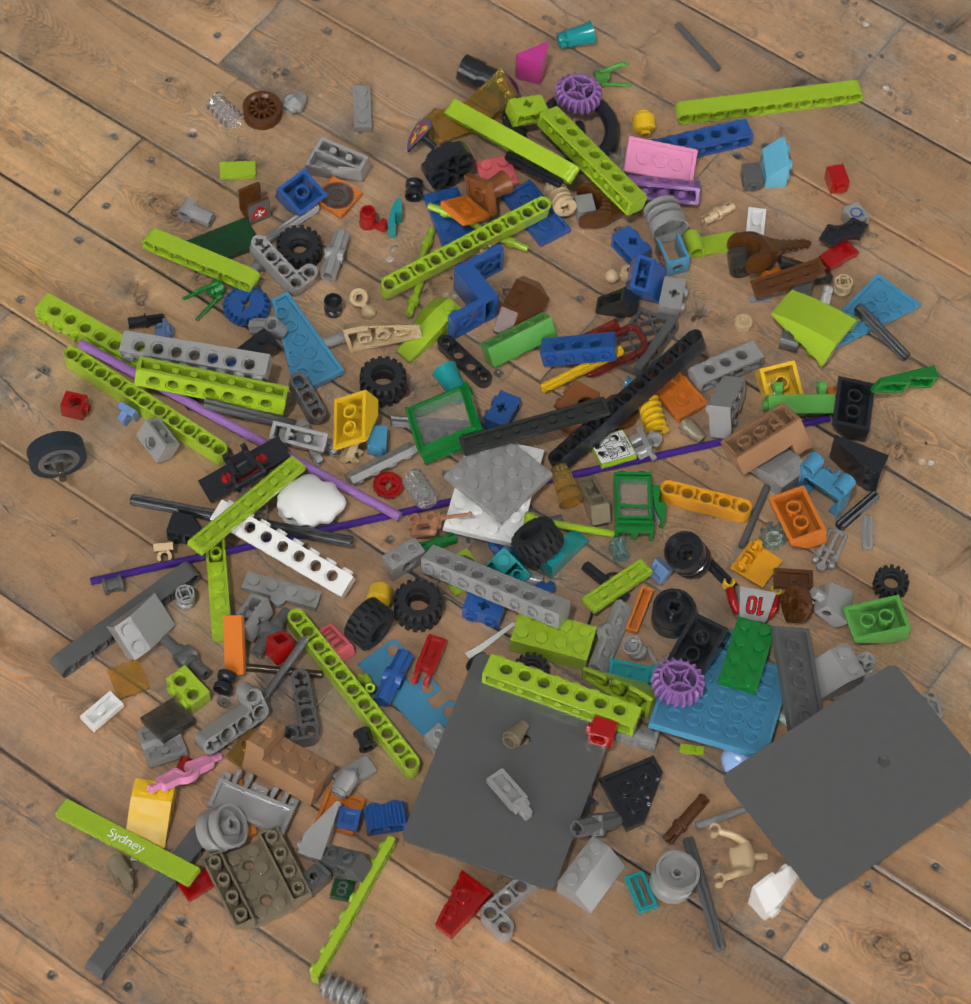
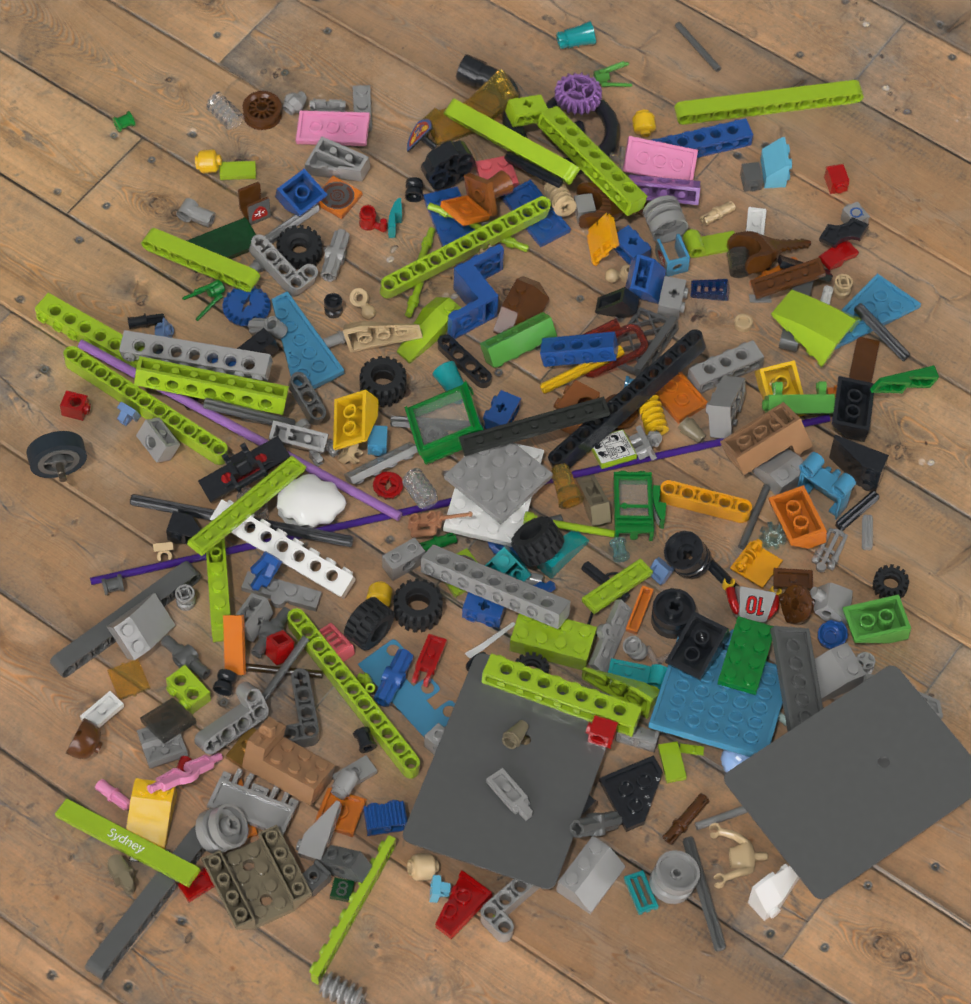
blue plate [336,806,361,832] -> none
dark pink slope [515,42,549,85] -> none
medium lavender gear [651,657,705,709] -> none
none -> reddish brown cylinder [66,718,103,759]
none -> bright pink axle [95,779,130,810]
none -> green bush [112,111,136,132]
none -> yellow head [195,149,222,173]
none -> blue rock [250,551,283,591]
none -> bright pink tile [296,111,370,146]
none -> light grey hinge [310,98,346,112]
none -> tan head [407,853,439,881]
none -> medium azure tile [429,875,451,903]
none -> light orange plate [587,213,619,266]
none -> lime tile [658,741,687,783]
none -> clear blue slope [690,279,730,301]
none -> blue hair [817,620,848,649]
none -> reddish brown piece [849,337,880,383]

